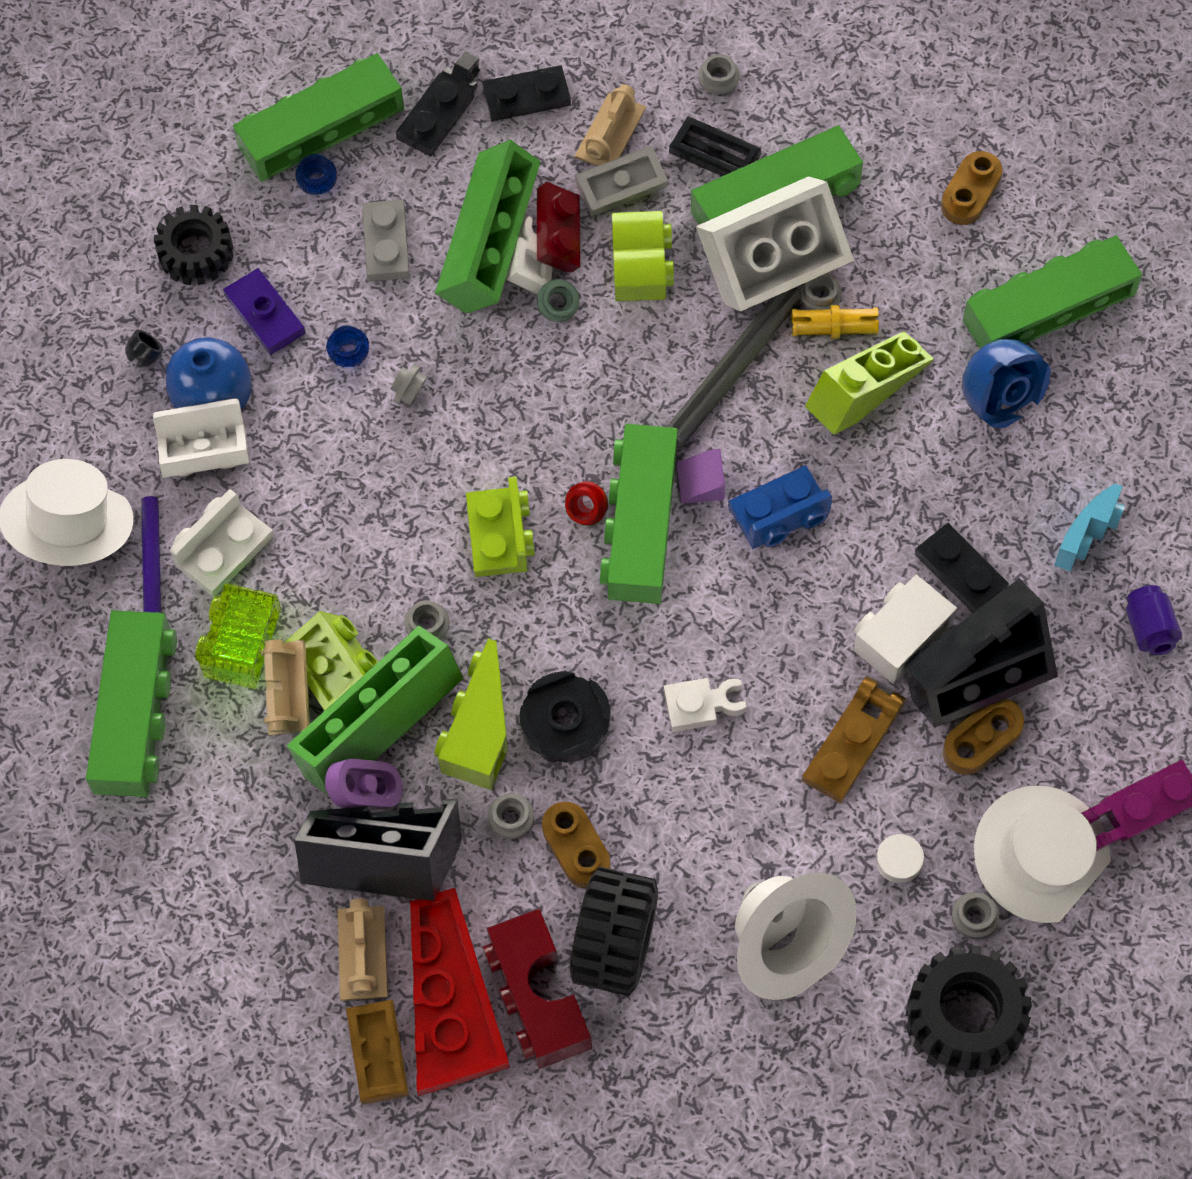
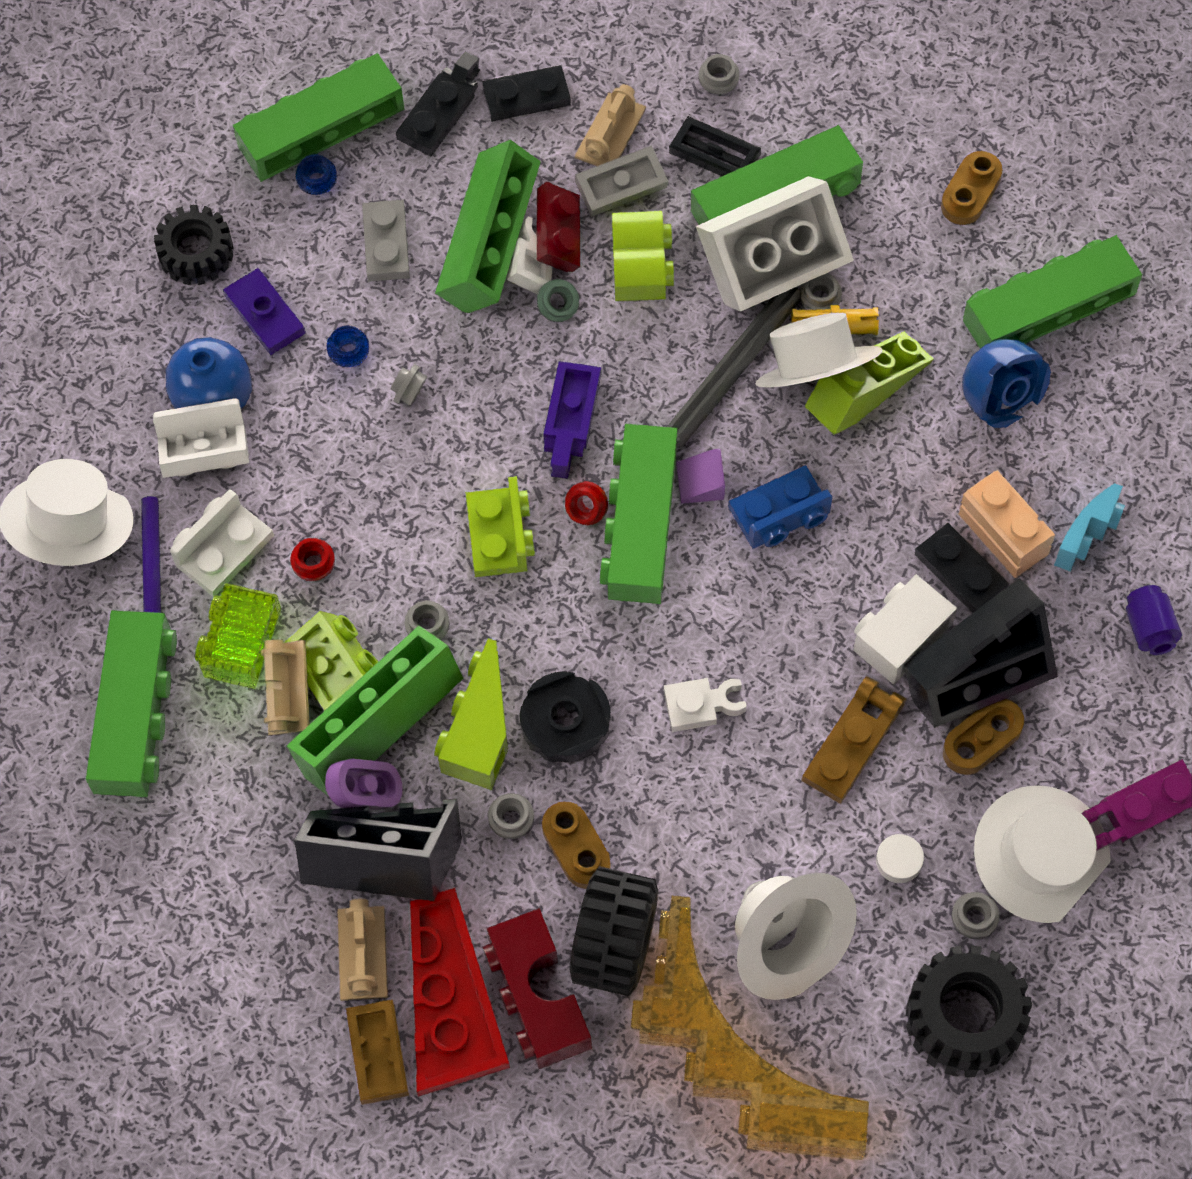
black hinge [125,330,164,368] -> none
none -> red plate [290,538,335,581]
none -> dark purple hinge [543,361,602,479]
none -> clear yellow arch [631,895,869,1160]
none -> white hose [755,313,882,387]
none -> light nougat brick [958,470,1055,578]

